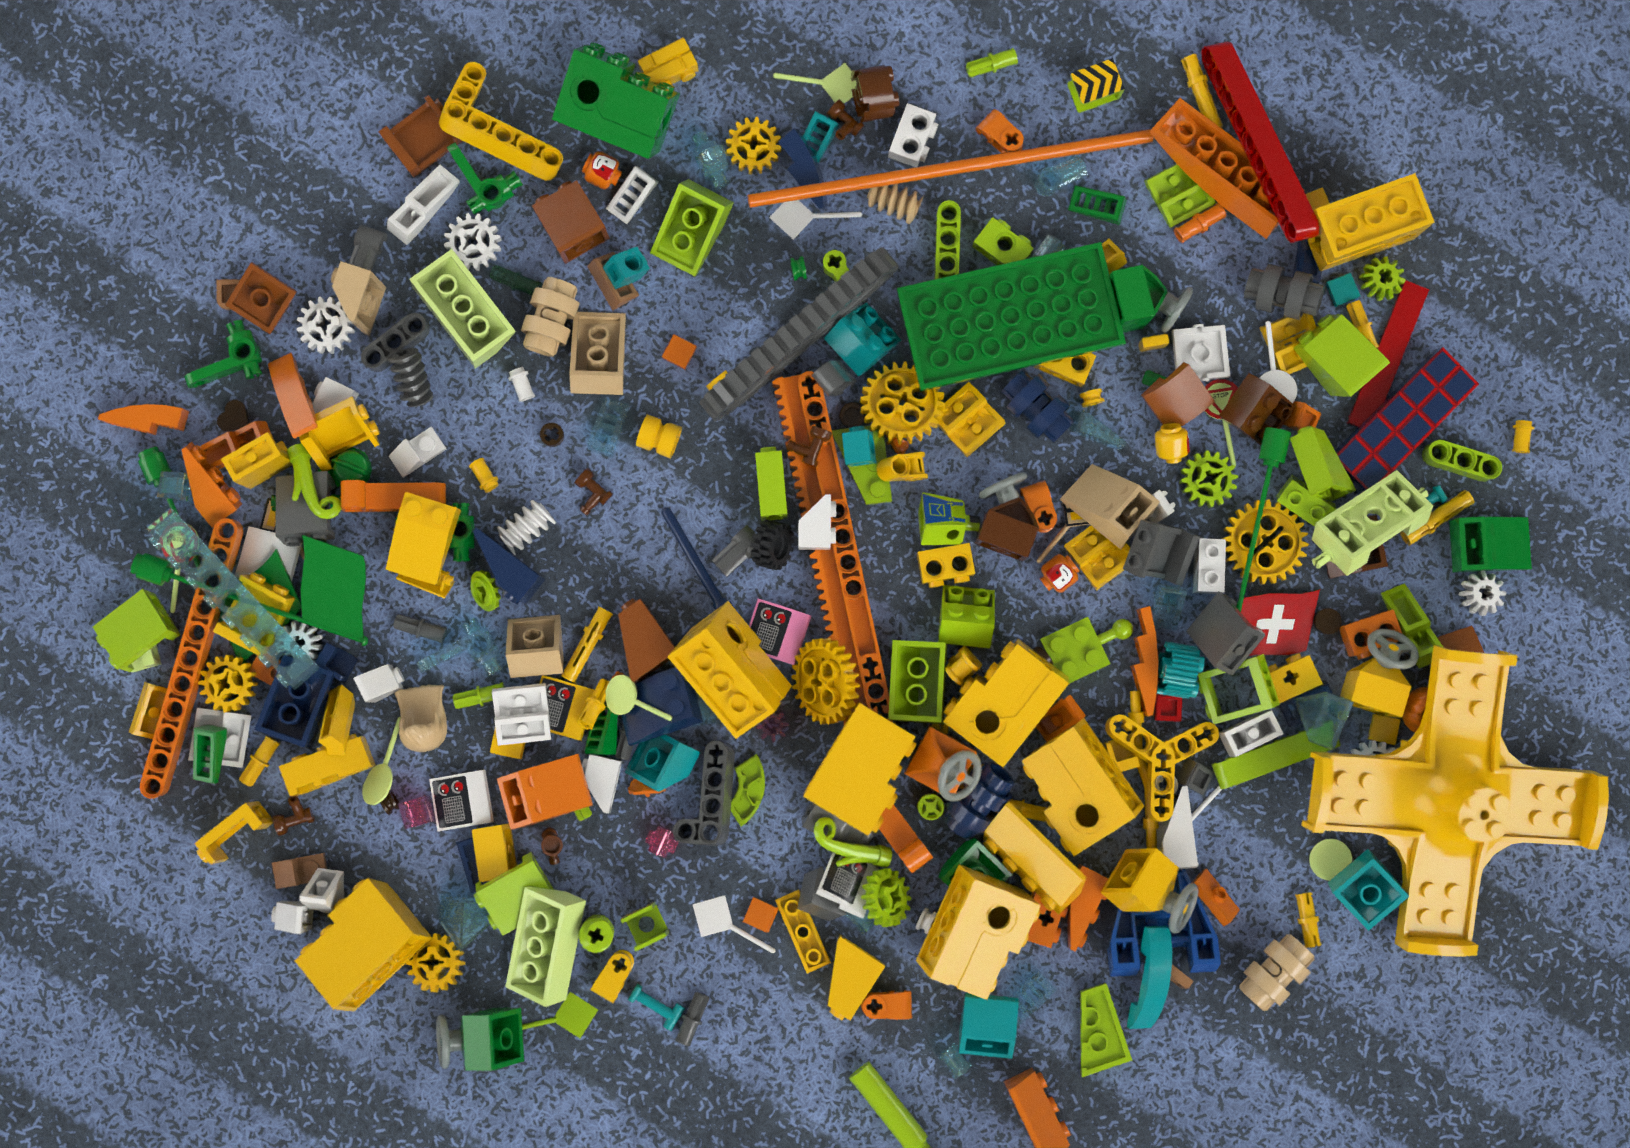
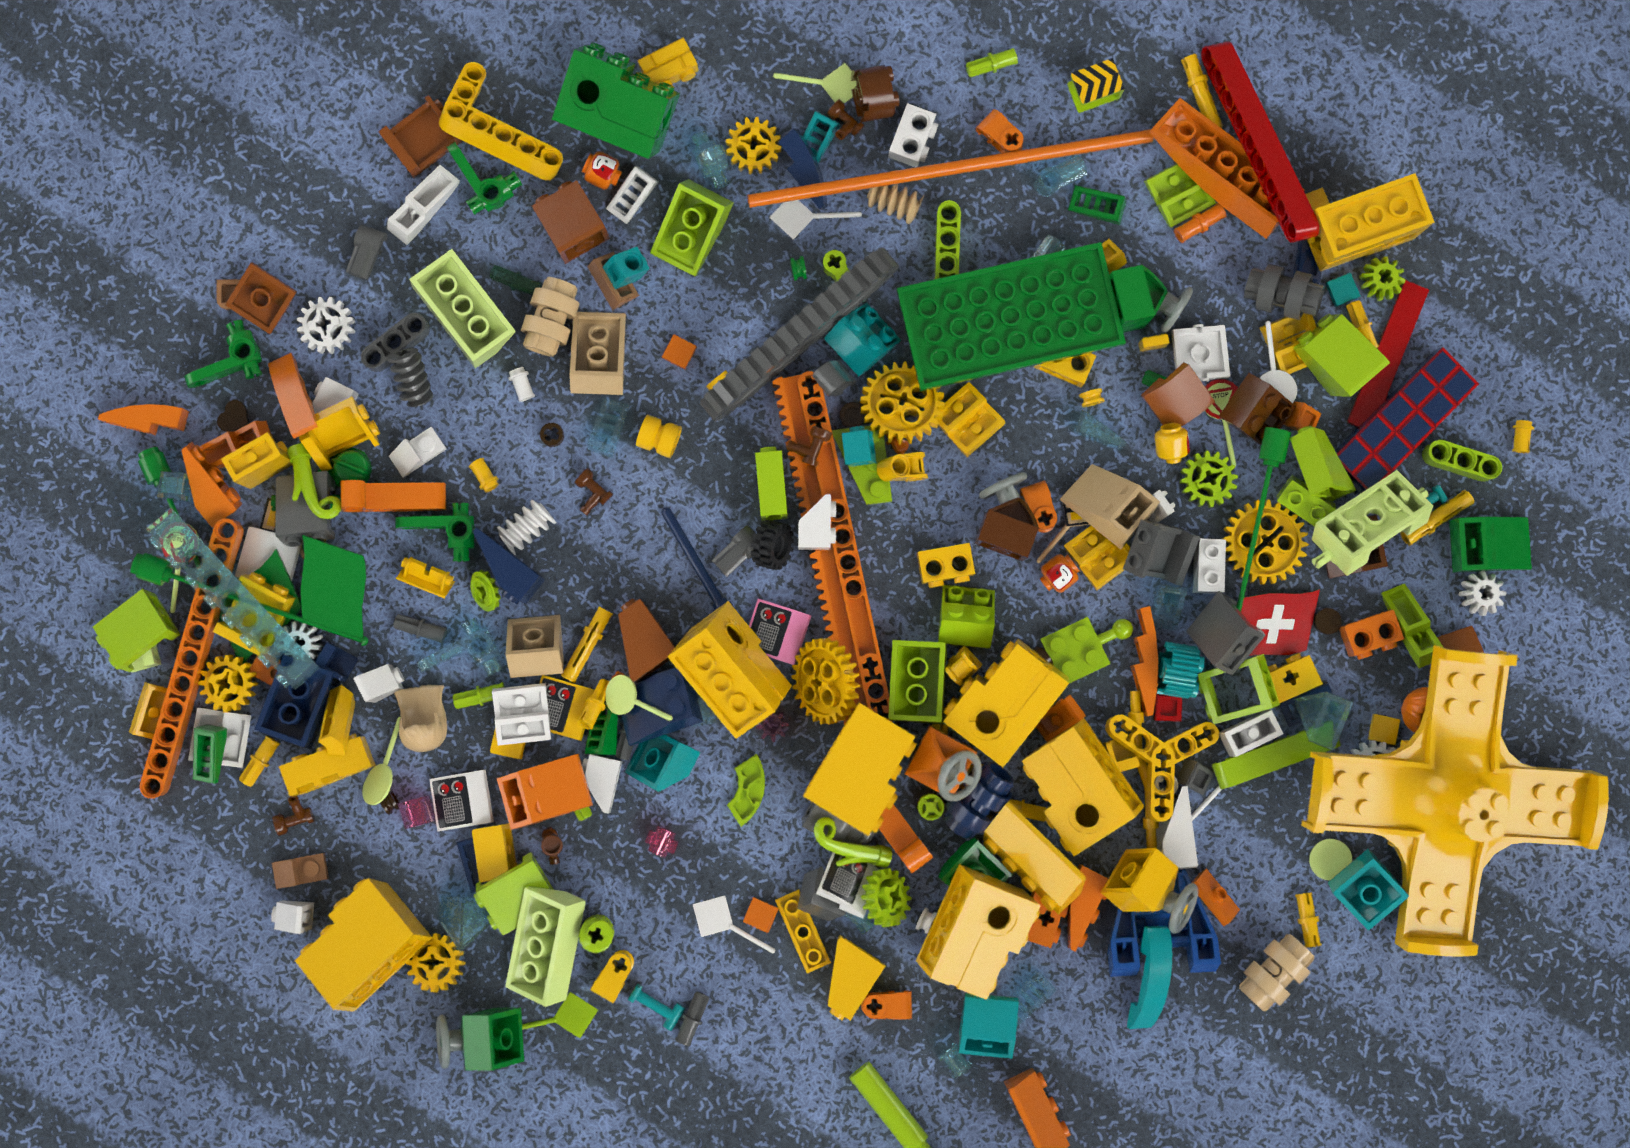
yellow panel [194,801,273,865] -> none
white slope [300,868,344,913] -> none
tan slope [331,261,386,336] -> none
yellow slope [385,492,461,585] -> none
white gear [444,213,502,271] -> none
lime piece [620,901,669,952] -> none
orange piece [628,779,666,797] -> none
dark grey beam [673,740,735,846] -> none
lime torso [918,492,980,545] -> none
lime brick [972,217,1034,266] -> none
dark blue piece [1001,370,1075,443] -> none
lime wing [1080,982,1132,1077] -> none
medium nougat tile [1170,965,1194,989] -> none
yellow piece [1338,629,1419,717] -> none

